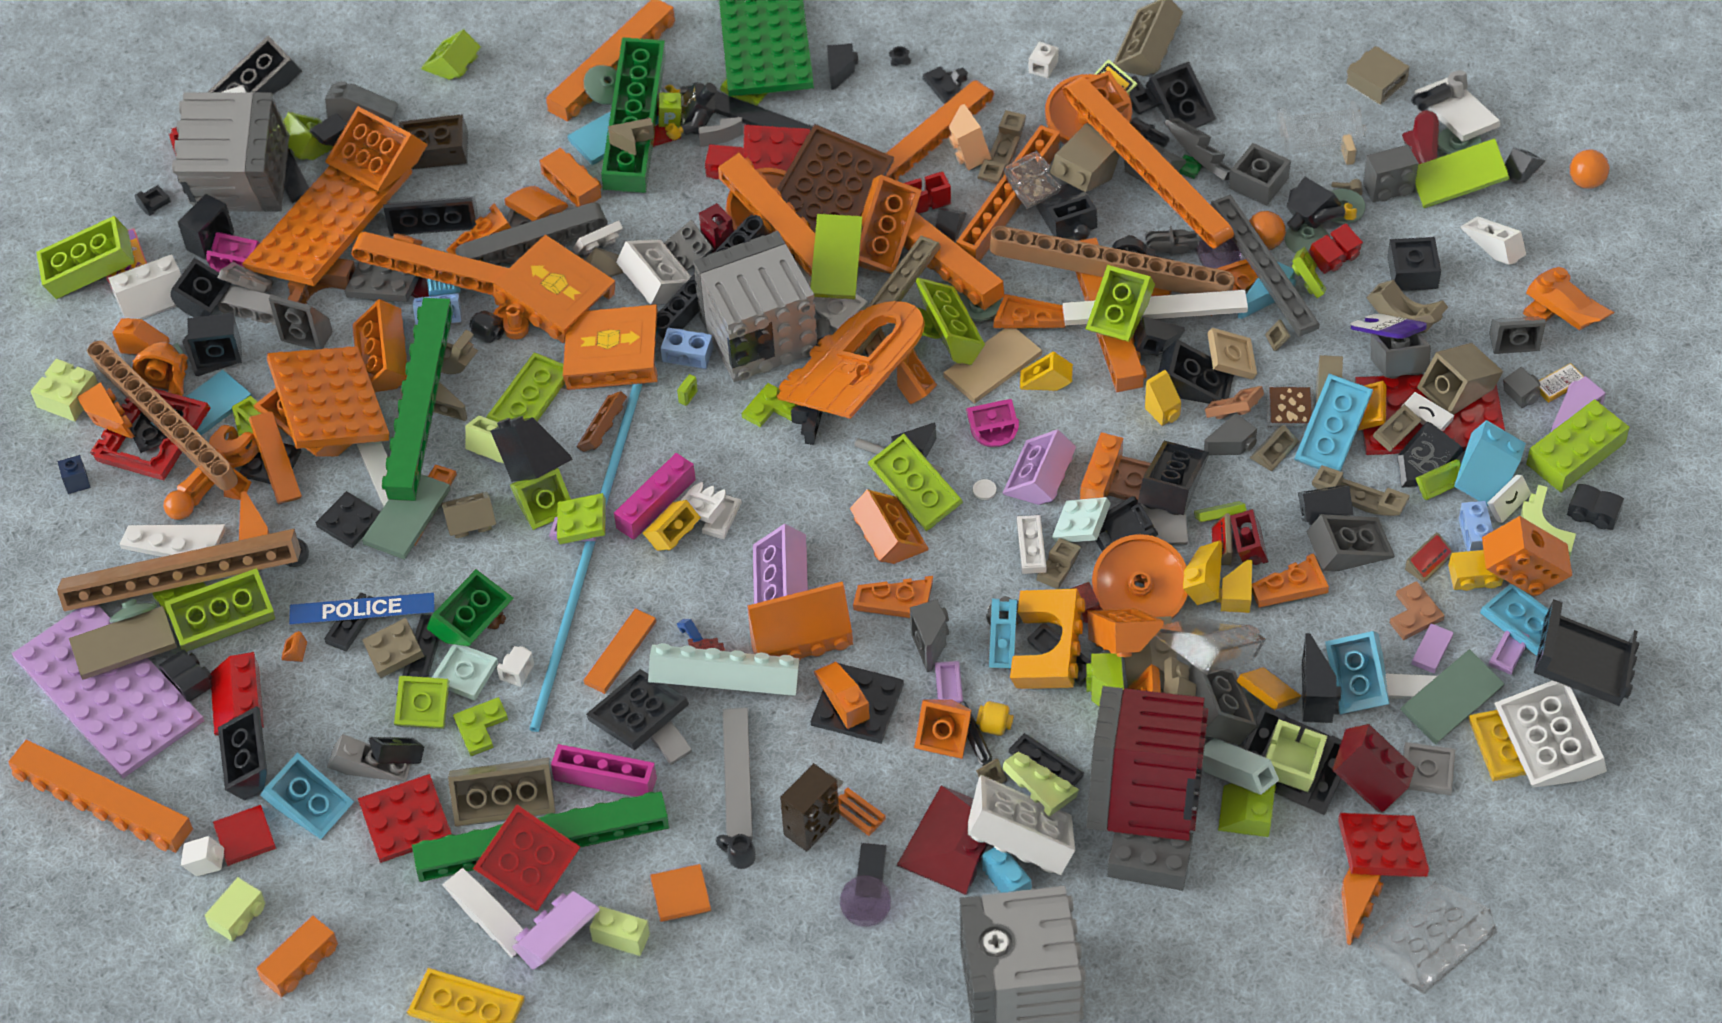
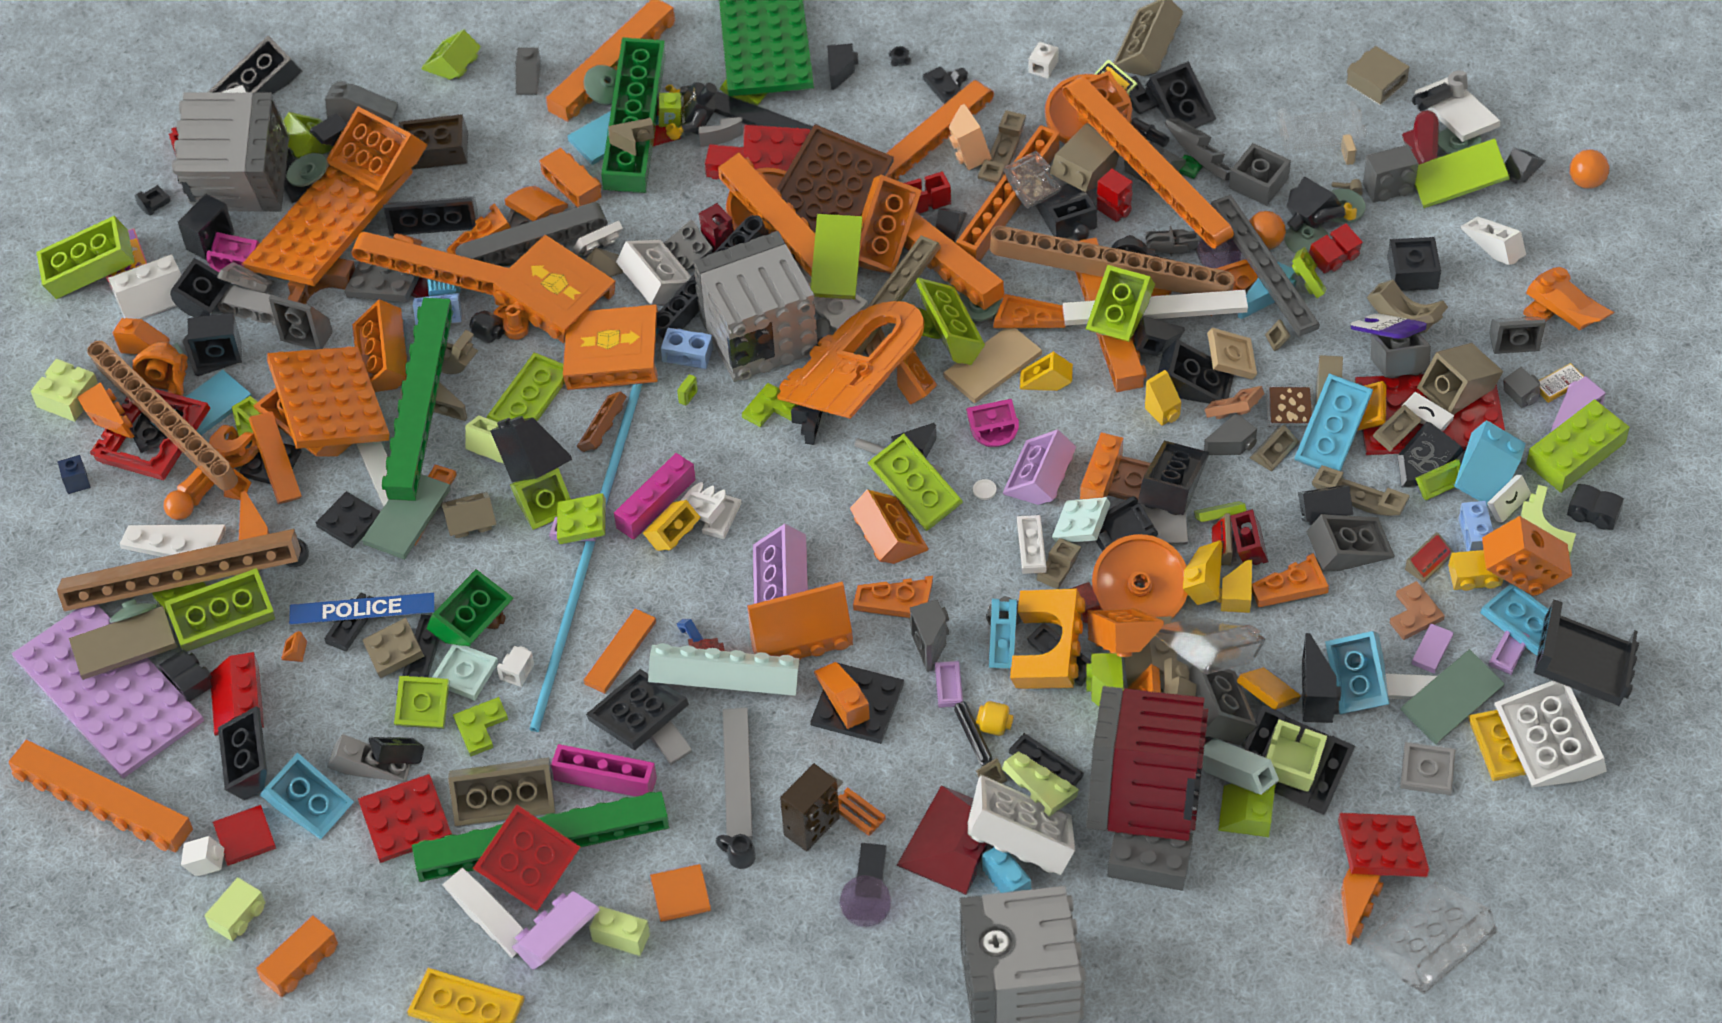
orange slope [914,699,972,759] -> none
dark red slope [1333,724,1415,813] -> none
none -> sand green dish [287,153,328,187]
none -> dark grey slope [515,47,541,95]
none -> red piece [1097,168,1133,222]

